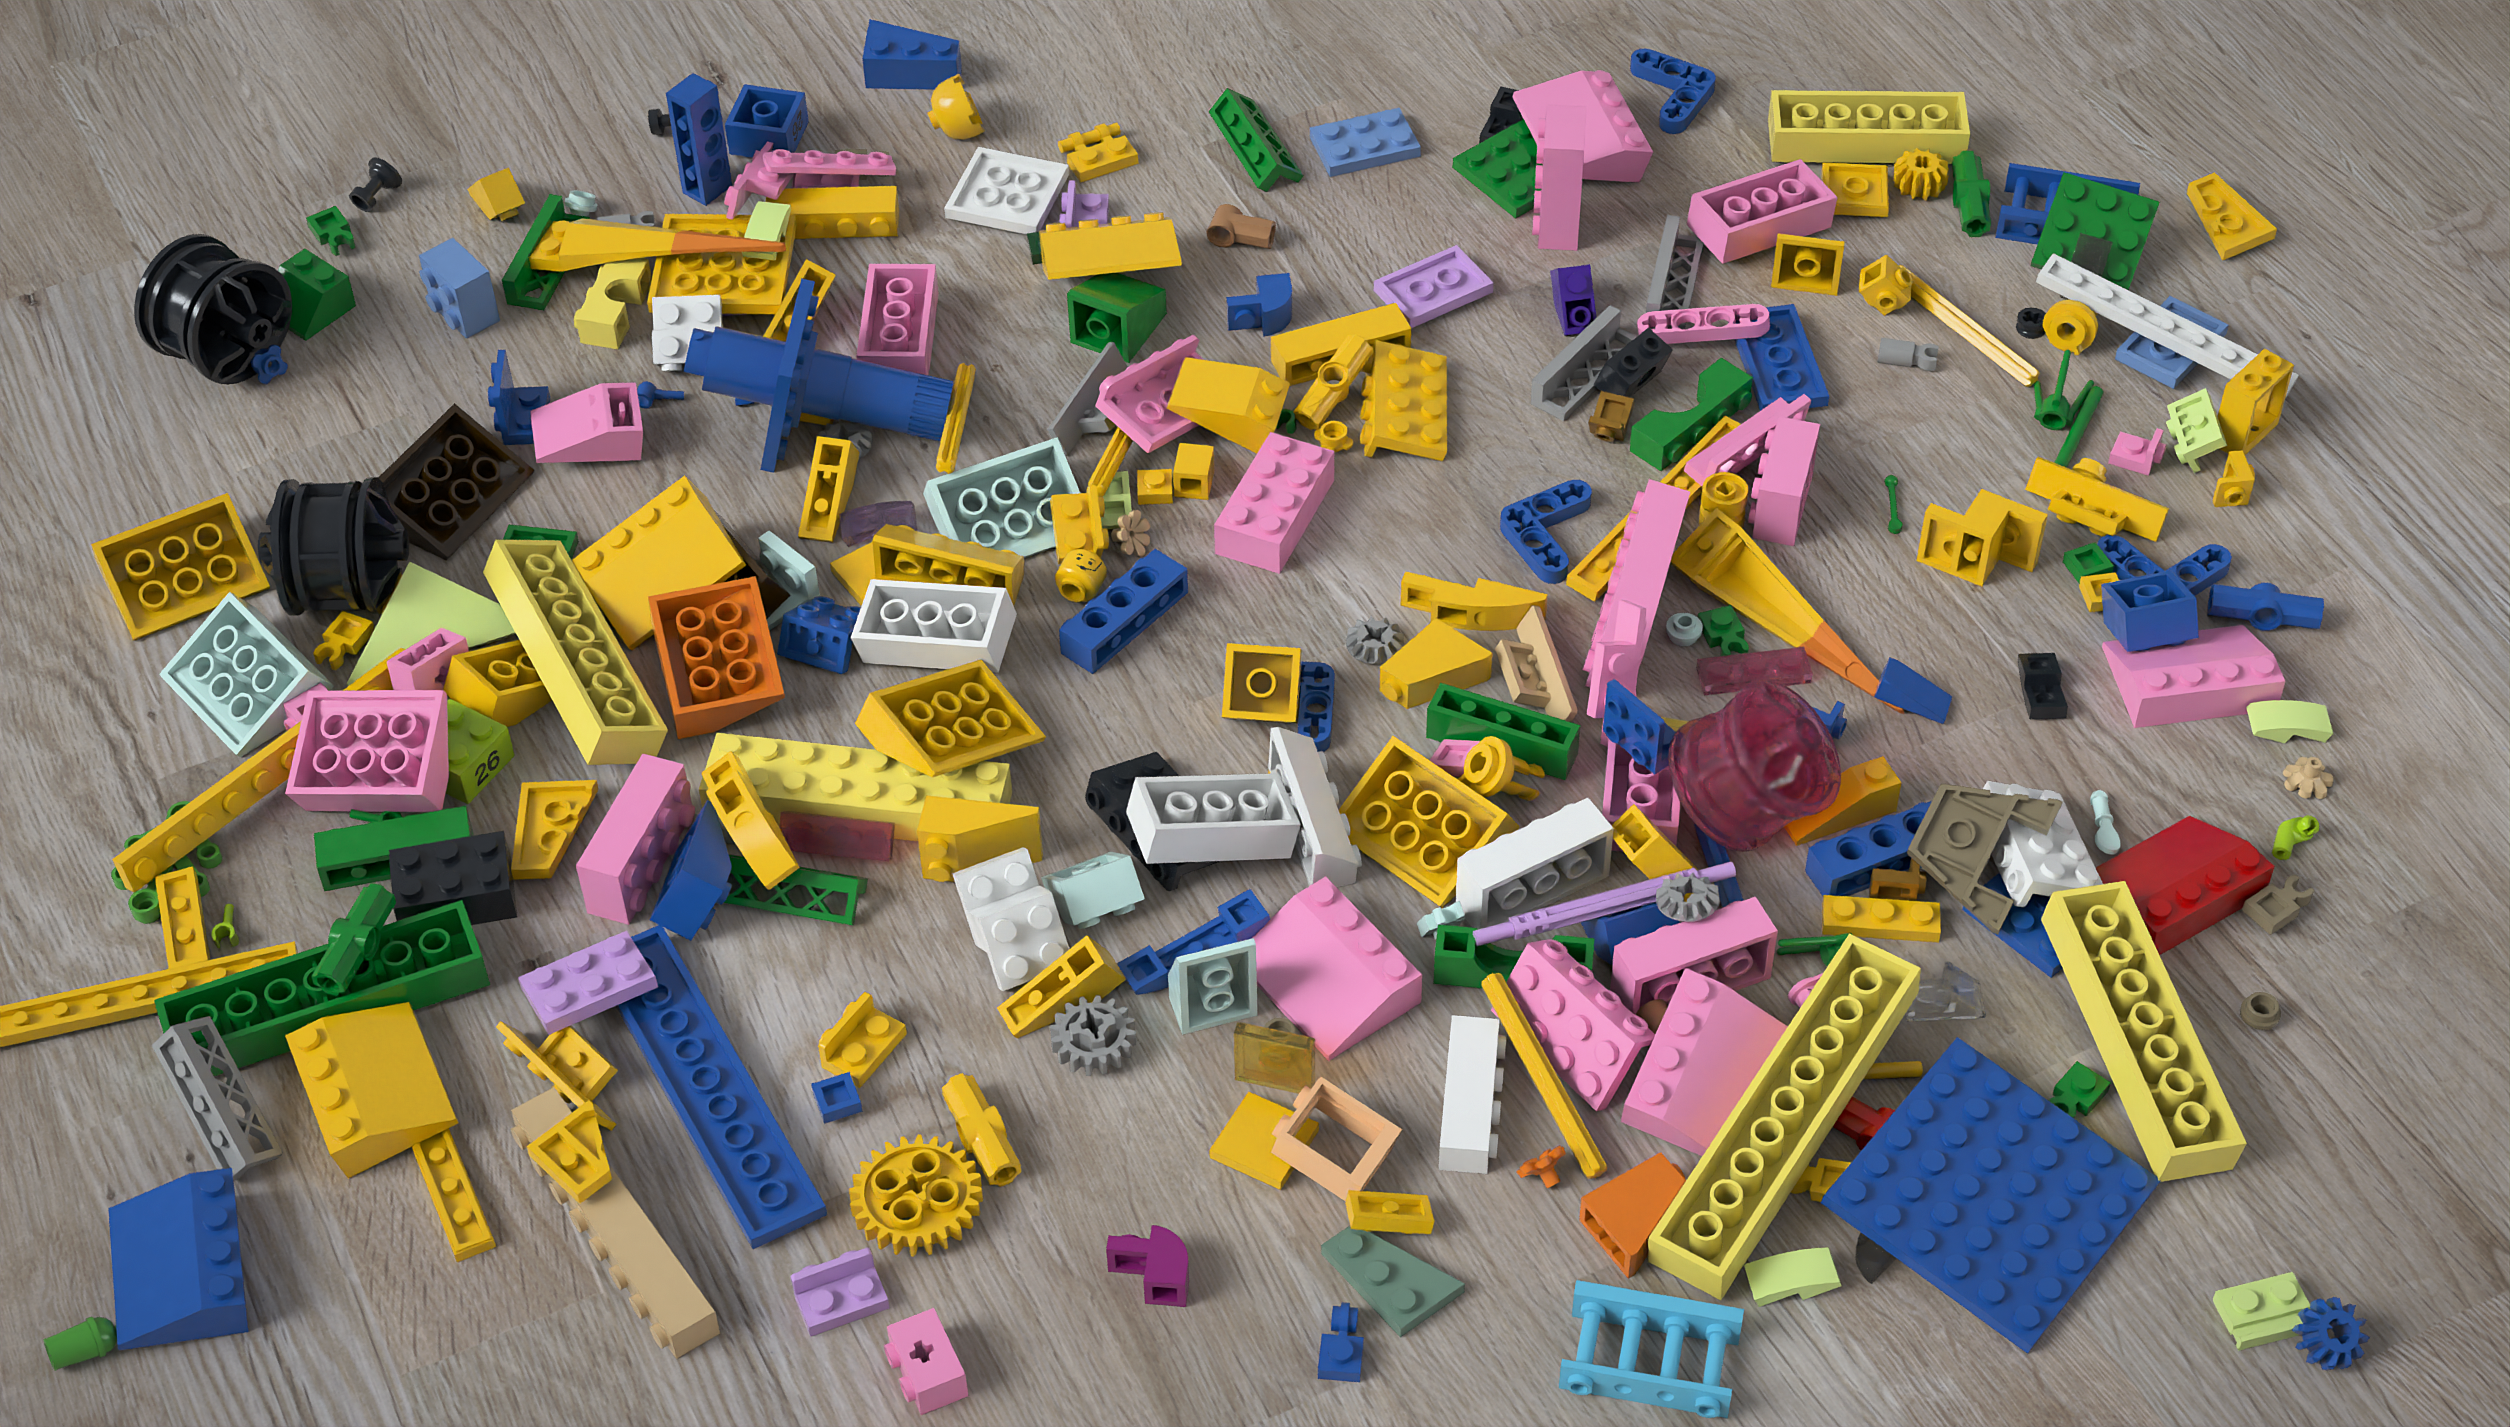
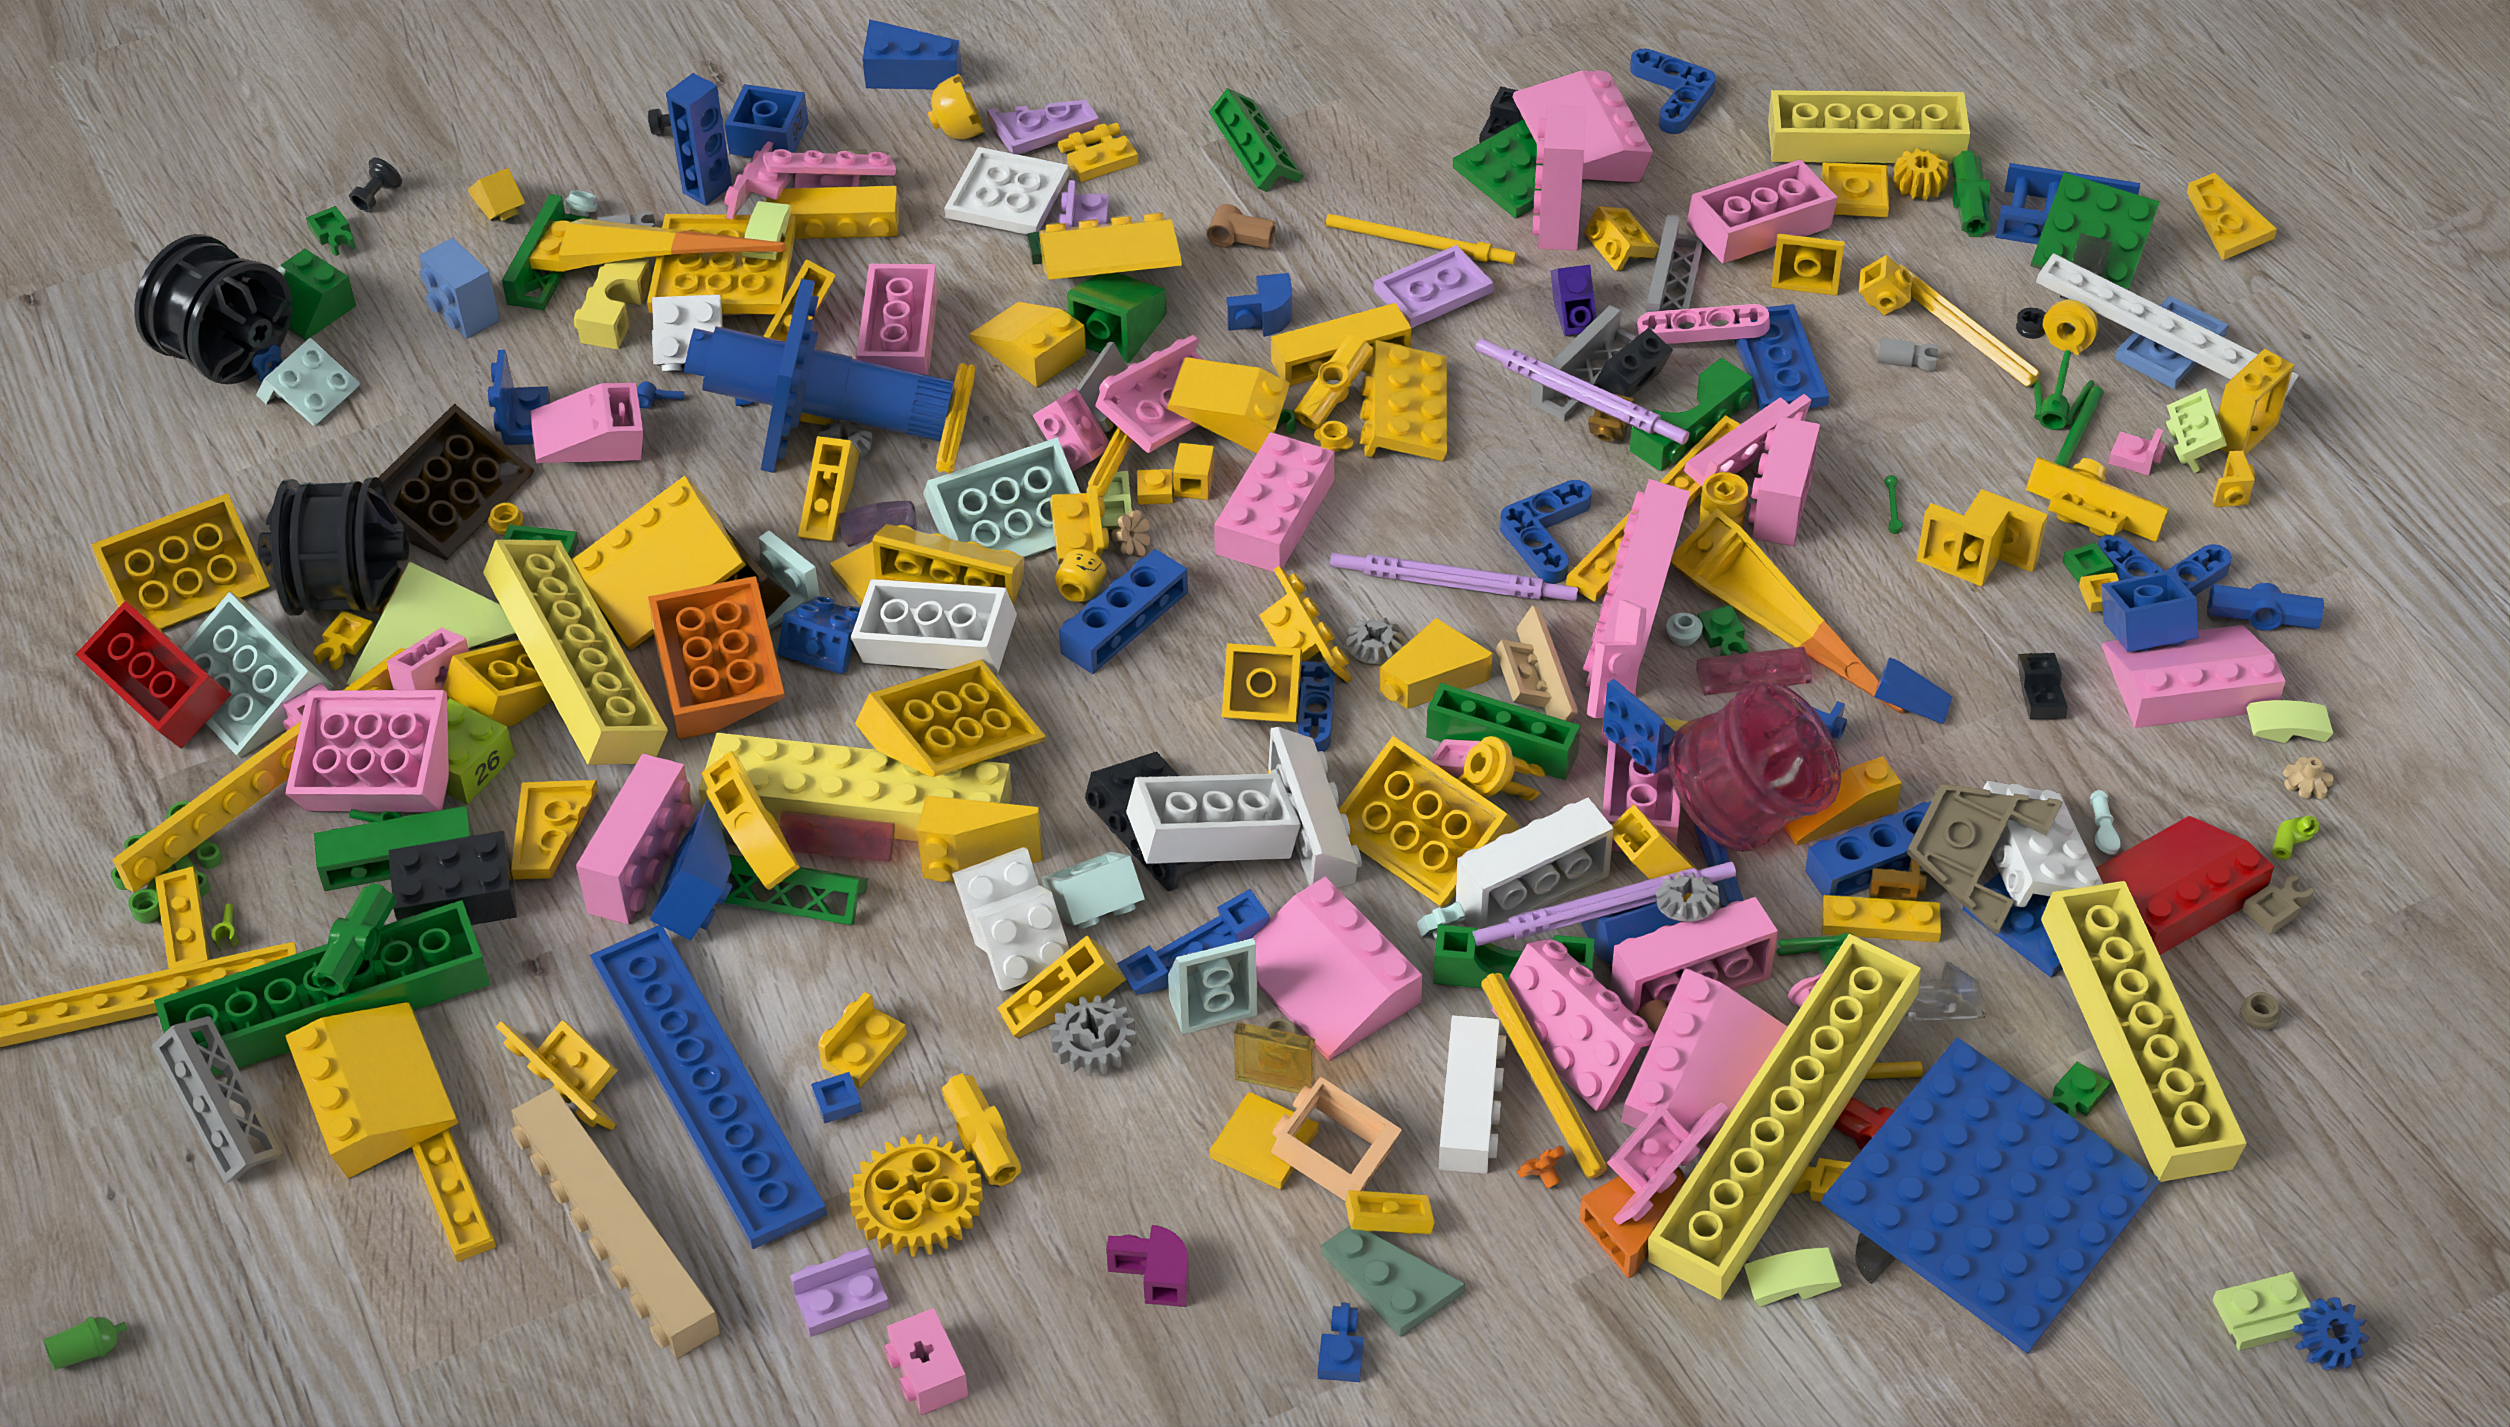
blue slope [108,1168,249,1350] -> none
lavender plate [518,931,658,1035] -> none
yellow wing [526,1100,612,1204] -> none
medium blue plate [1309,108,1421,177] -> none
yellow slope [1401,571,1548,631] -> none
medium azure fence [1559,1280,1744,1418] -> none
none -> red brick [75,600,232,749]
none -> light aqua bracket [256,338,360,426]
none -> yellow plate [488,503,524,535]
none -> yellow slope [969,302,1086,388]
none -> lavender wing [987,100,1100,155]
none -> bright pink bracket [1033,388,1110,472]
none -> yellow bracket [1259,566,1353,683]
none -> yellow bar [1326,213,1517,265]
none -> lavender axle [1330,553,1579,601]
none -> lavender axle [1475,338,1689,445]
none -> yellow bracket [1584,206,1660,271]
none -> bright pink bracket [1607,1101,1729,1225]

